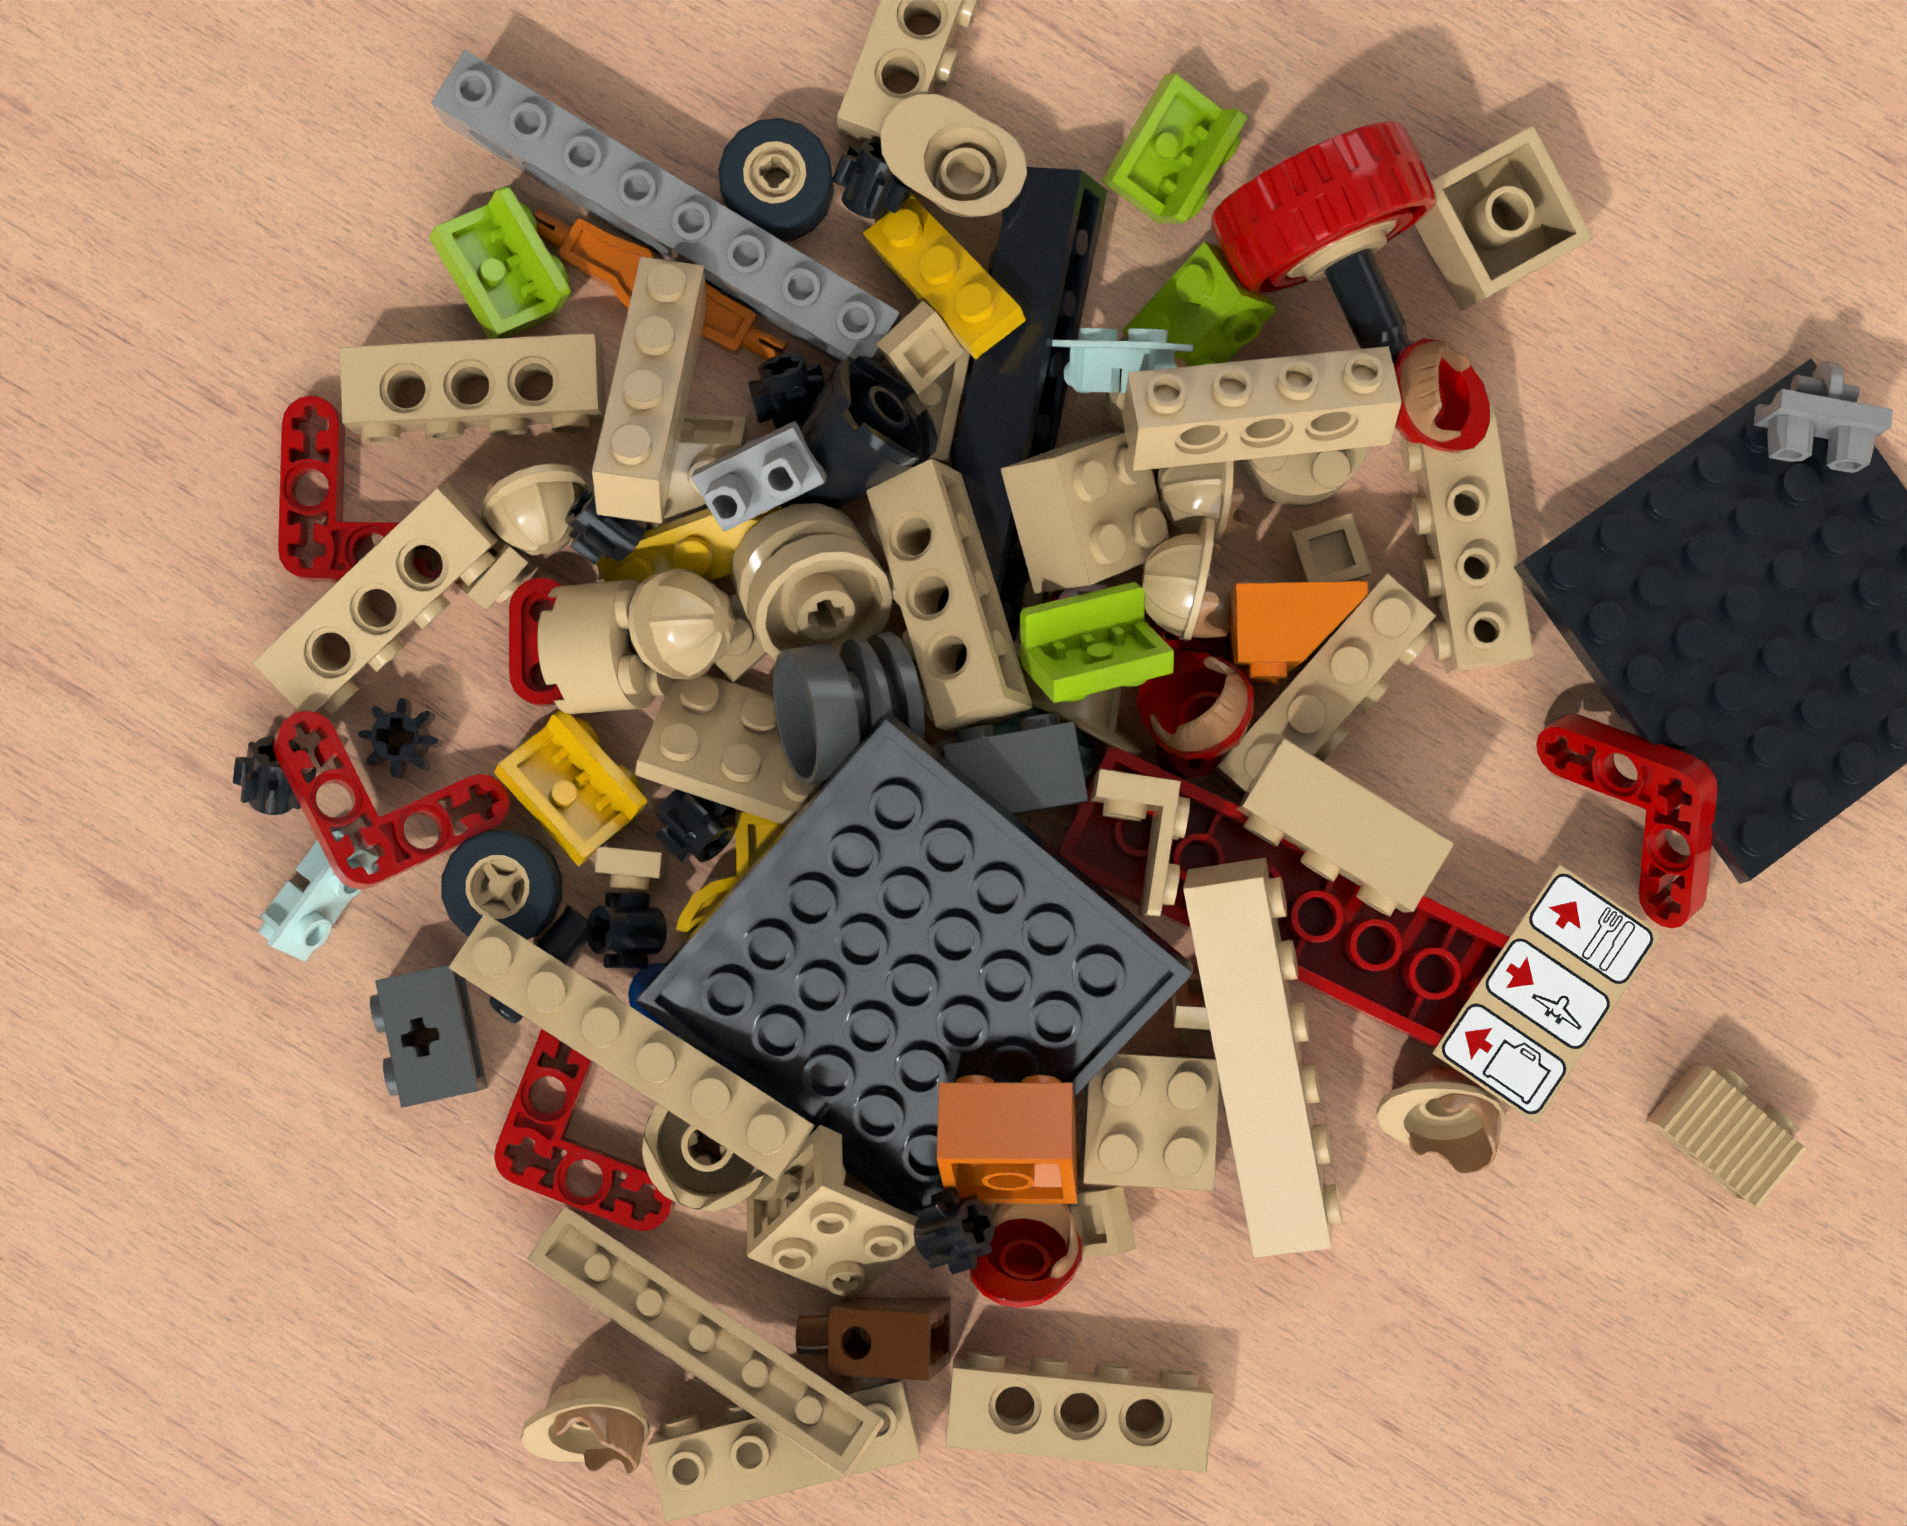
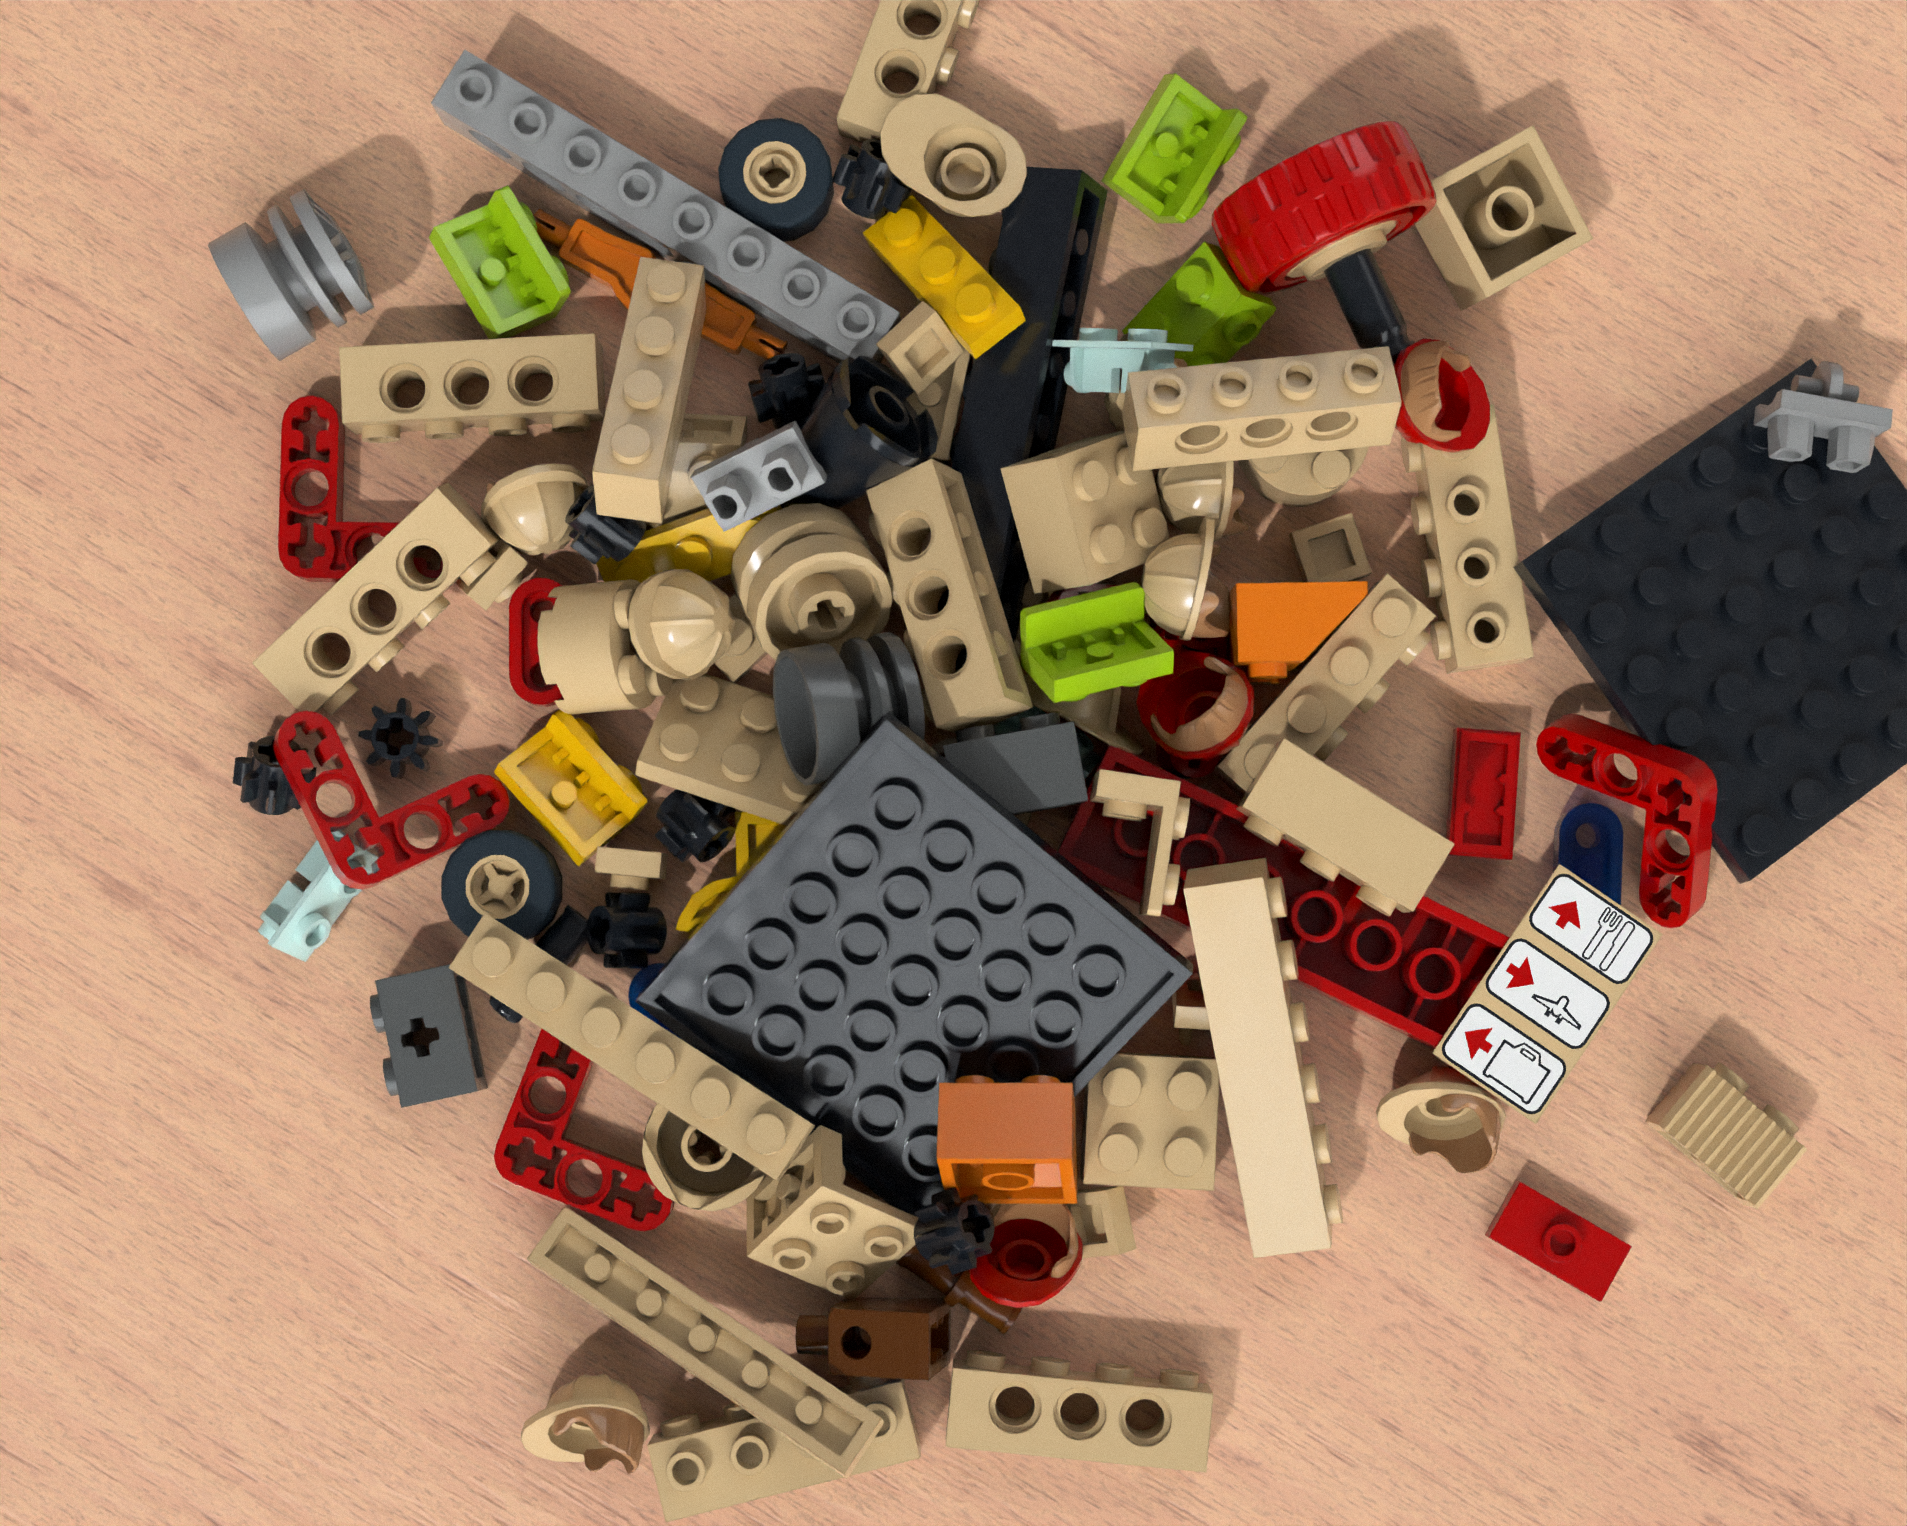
none -> light grey wheel [208,189,374,361]
none -> reddish brown pin [896,1245,1023,1334]
none -> red plate [1446,727,1521,860]
none -> red plate [1485,1180,1632,1302]
none -> clear blue plate [1553,803,1623,905]

